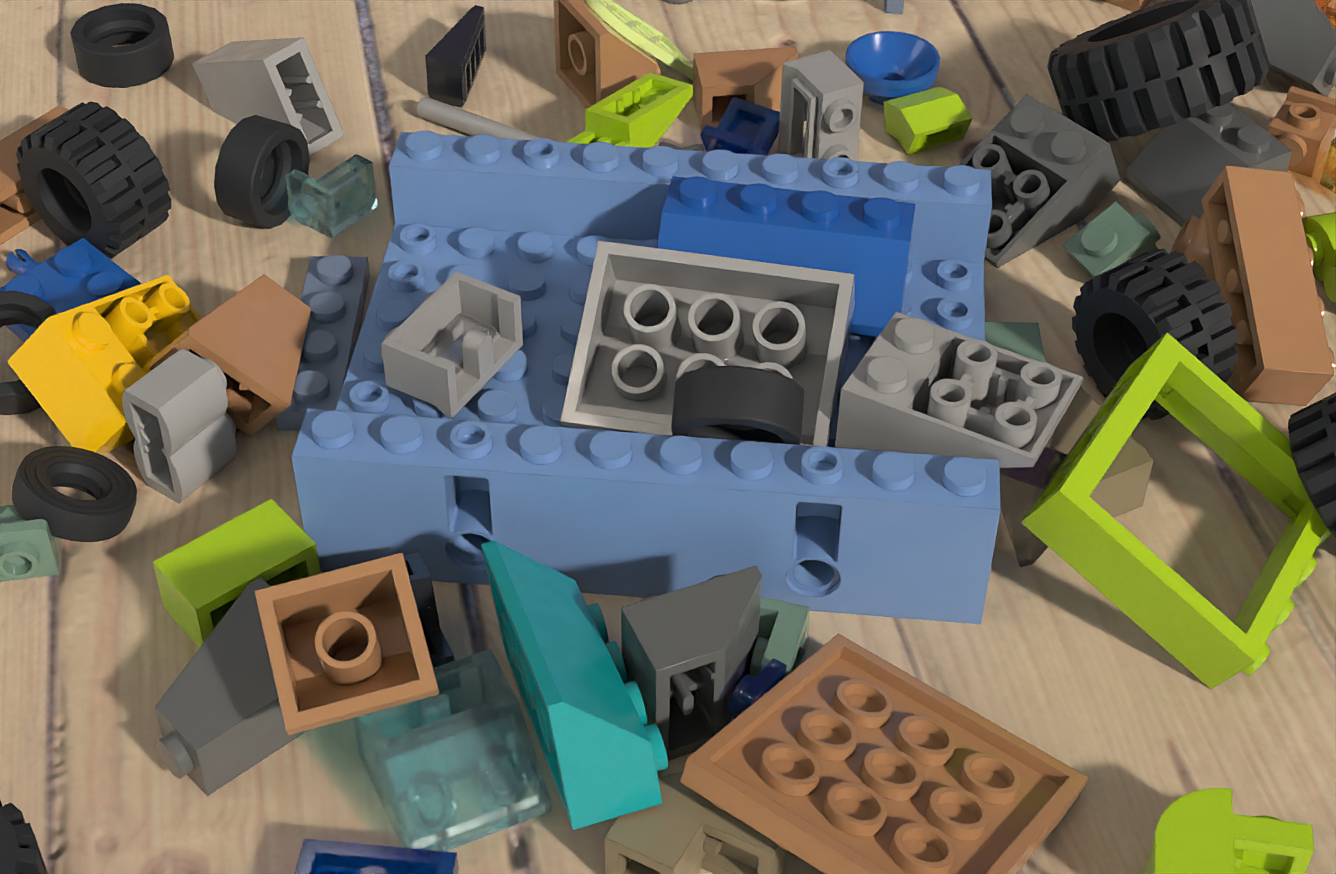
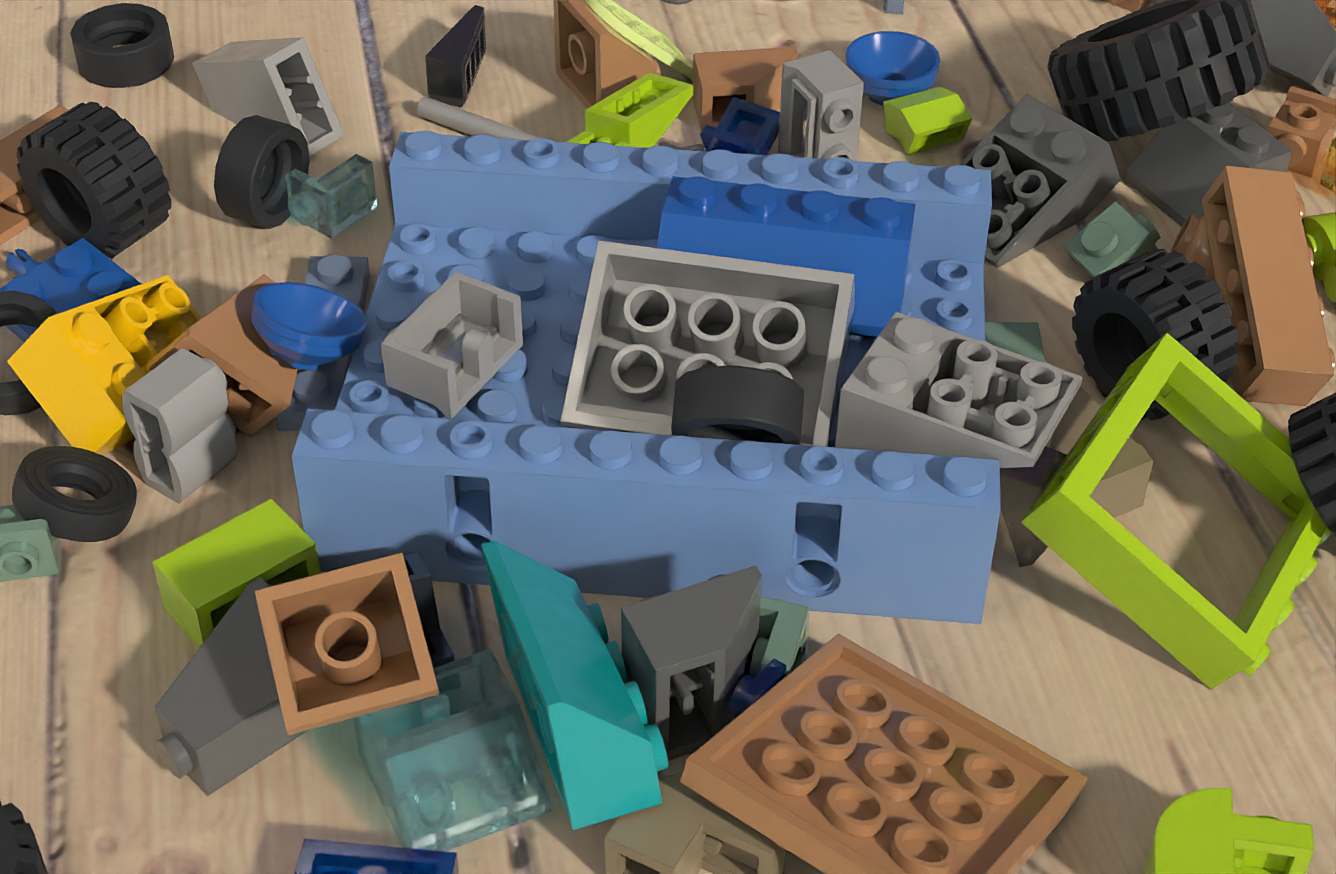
none -> blue piece [251,282,368,370]

